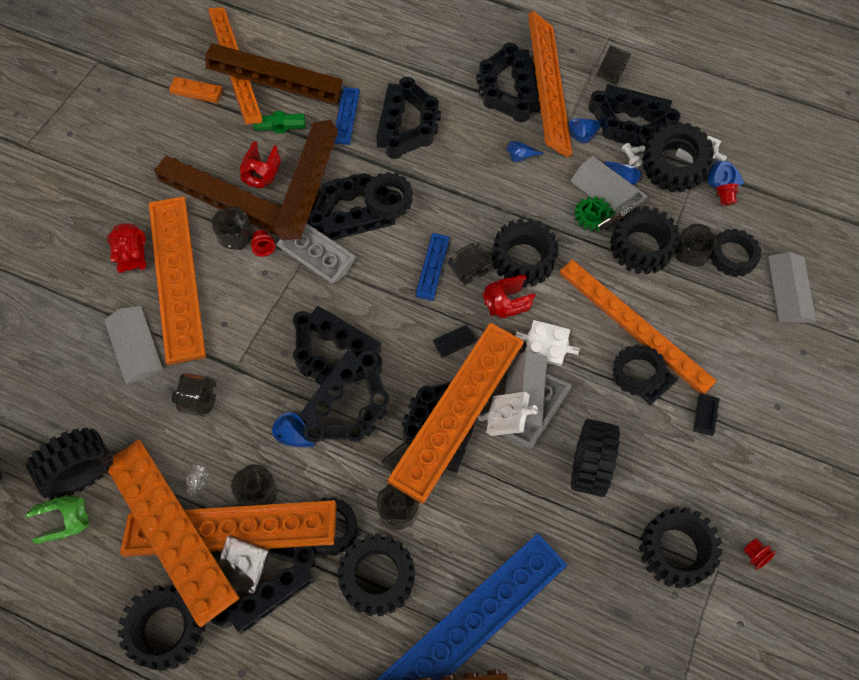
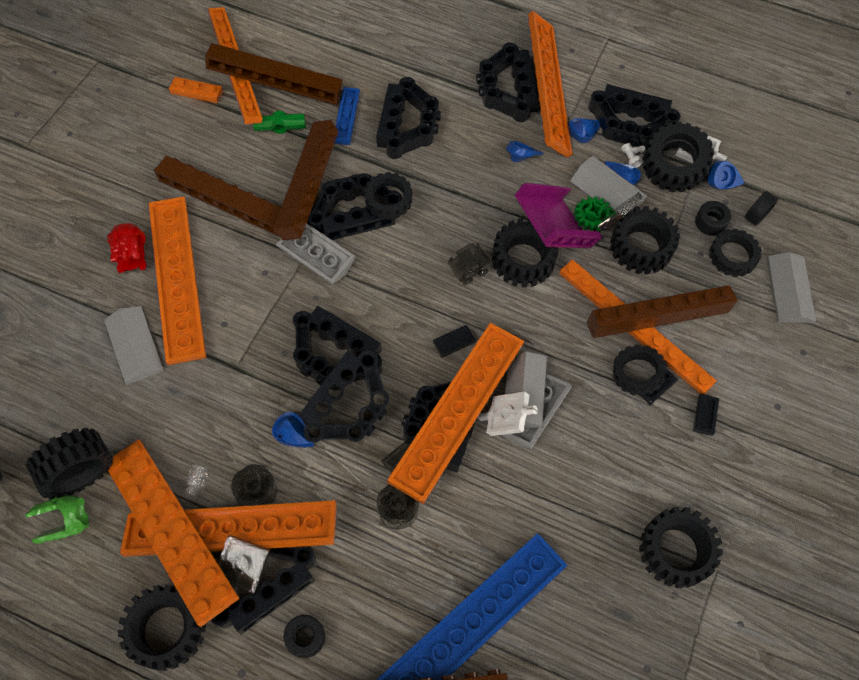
clear smoke brick [172,373,217,417] -> none
clear smoke brick [212,207,253,250] -> none
red piece [240,141,281,189] -> none
red piece [251,230,275,257] -> none
black tyre [310,497,358,556] -> none
black tyre [337,533,415,617] -> none
blue tile [415,233,450,301] -> none
red piece [482,275,536,318] -> none
white plate [516,320,580,367] -> none
black tyre [571,418,620,497] -> none
clear smoke brick [596,45,631,85] -> none
clear smoke brick [675,224,717,266] -> none
red piece [715,183,739,206] -> none
red piece [743,539,777,570] -> none
none -> black tyre [283,615,325,658]
none -> magenta panel [514,183,602,248]
none -> reddish brown brick [586,285,738,338]
none -> black tyre [695,201,731,236]
none -> black tyre [744,191,778,226]

